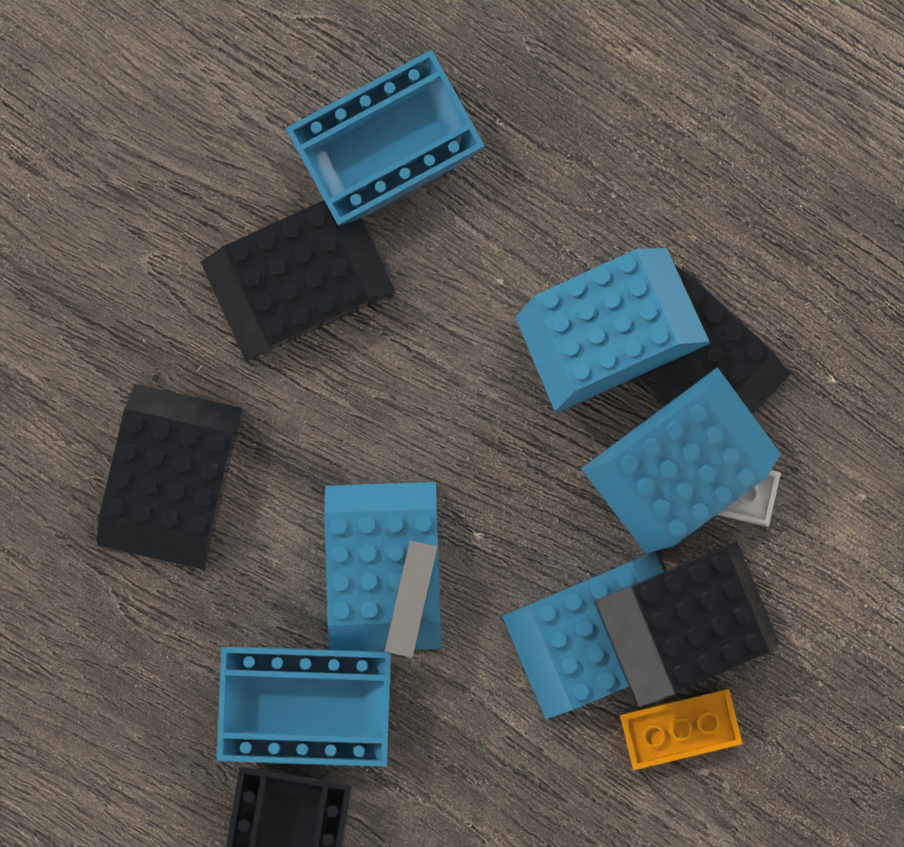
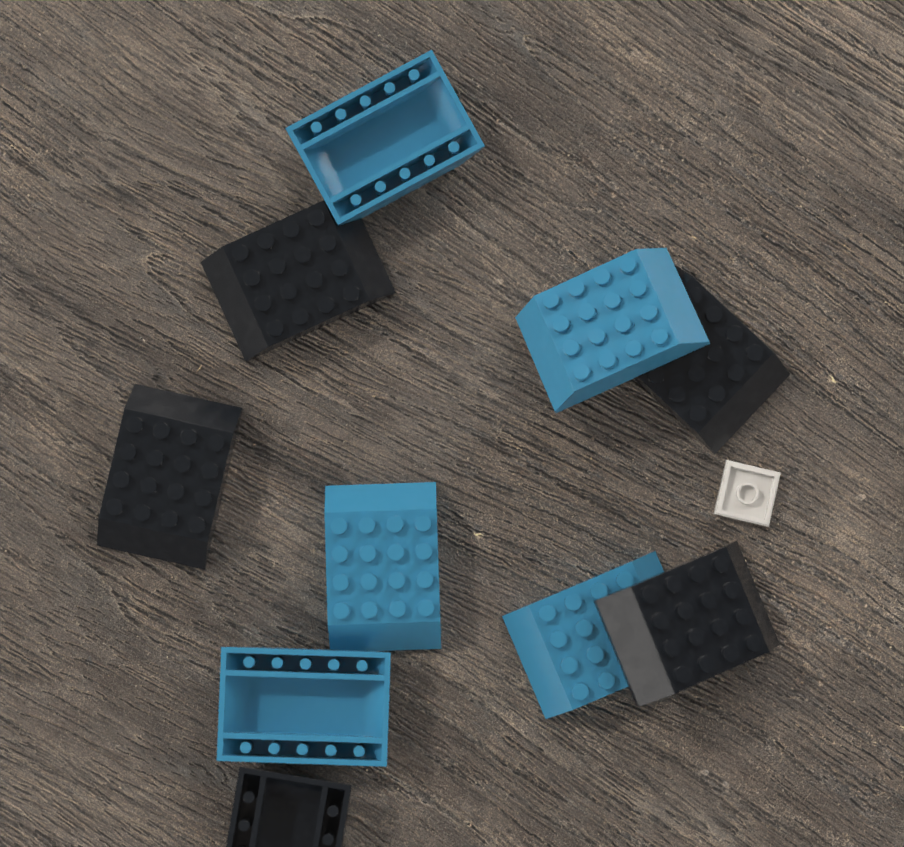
light grey tile [385,541,437,658] -> none
dark azure slope [581,368,781,554] -> none
light orange plate [620,689,742,770] -> none

